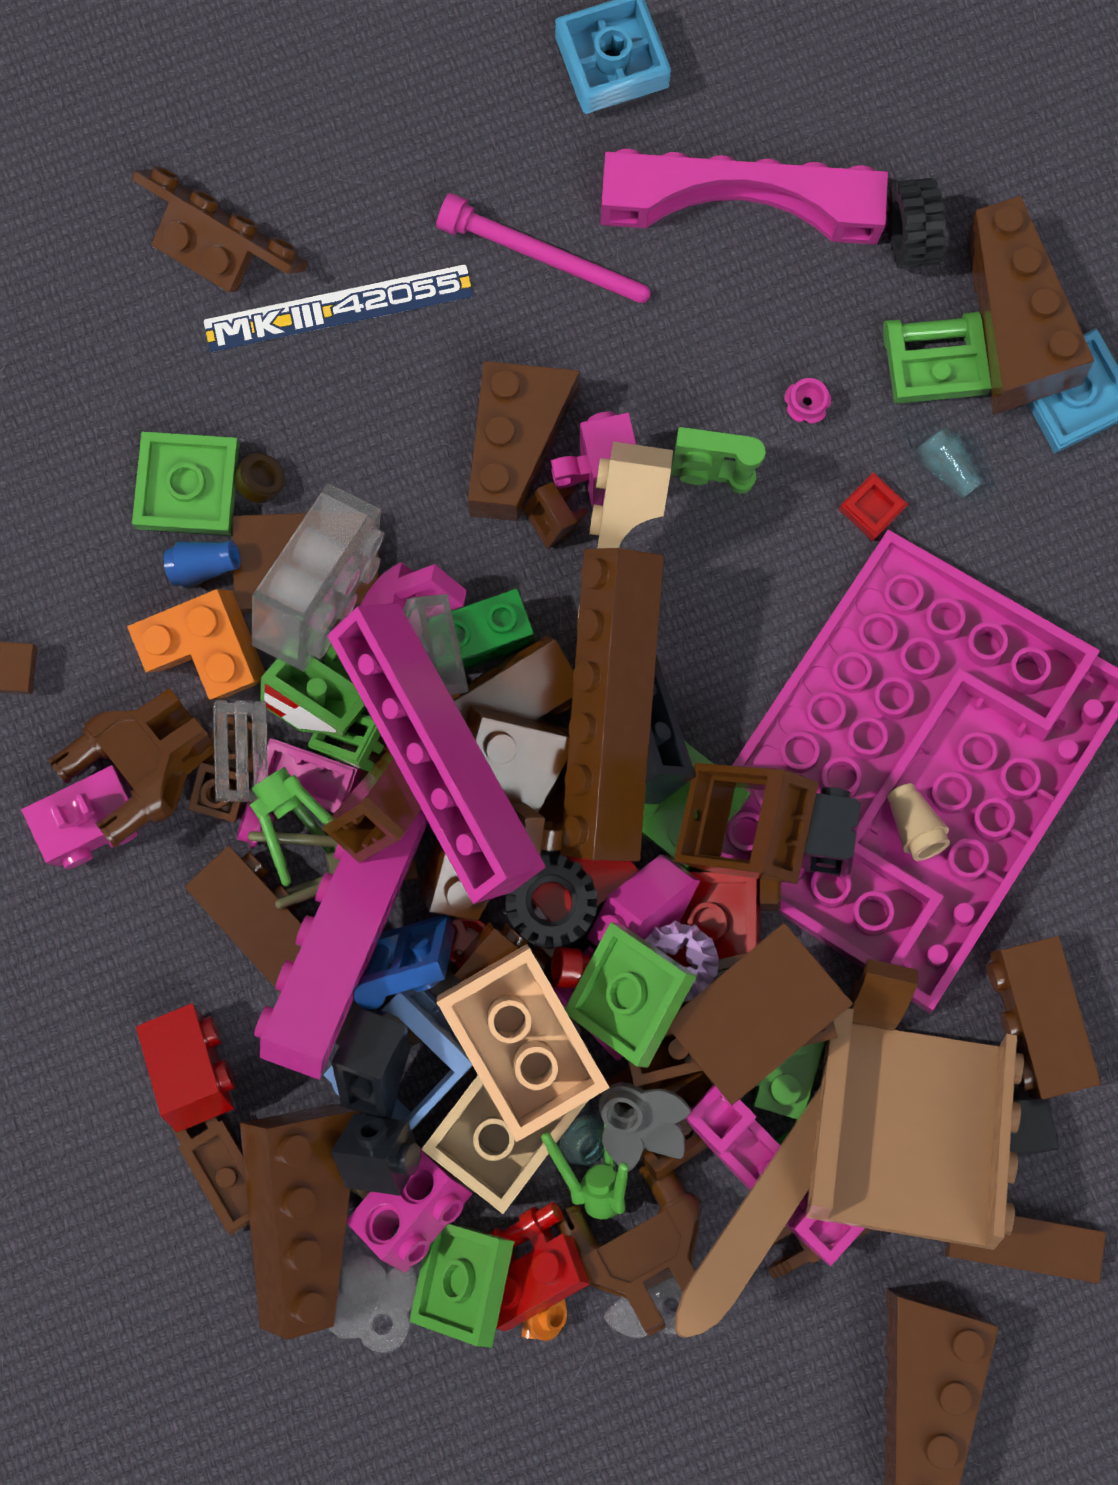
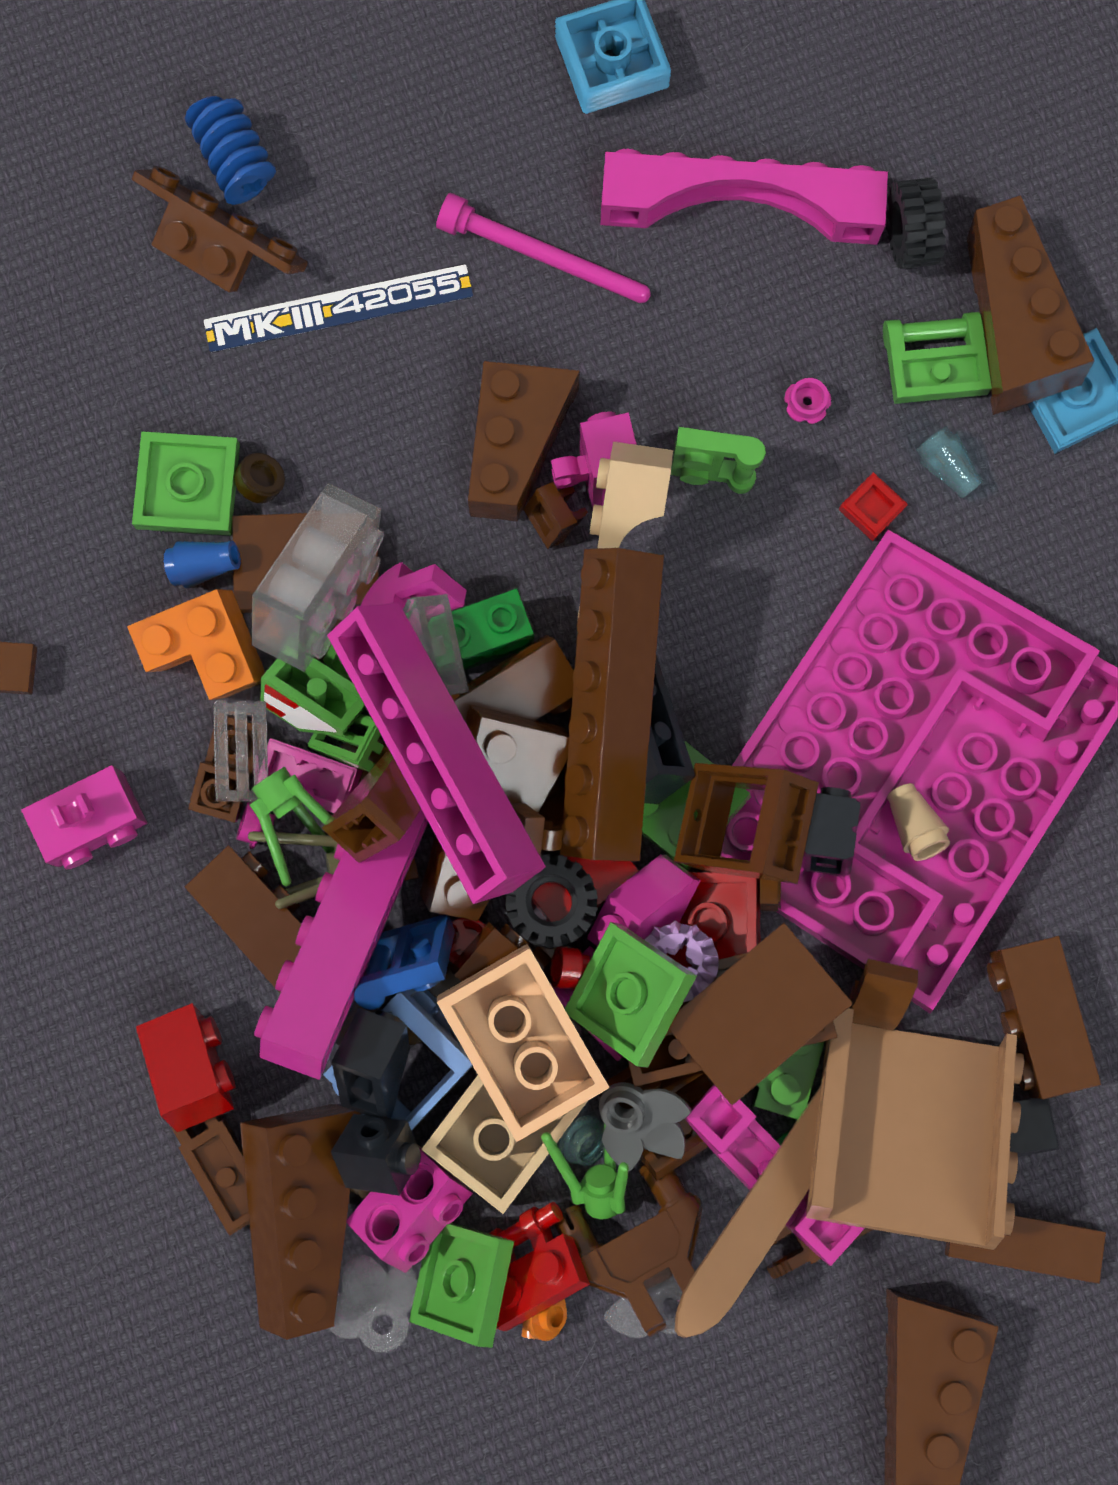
reddish brown connector [47,688,218,848] -> none
none -> blue piece [184,96,276,205]

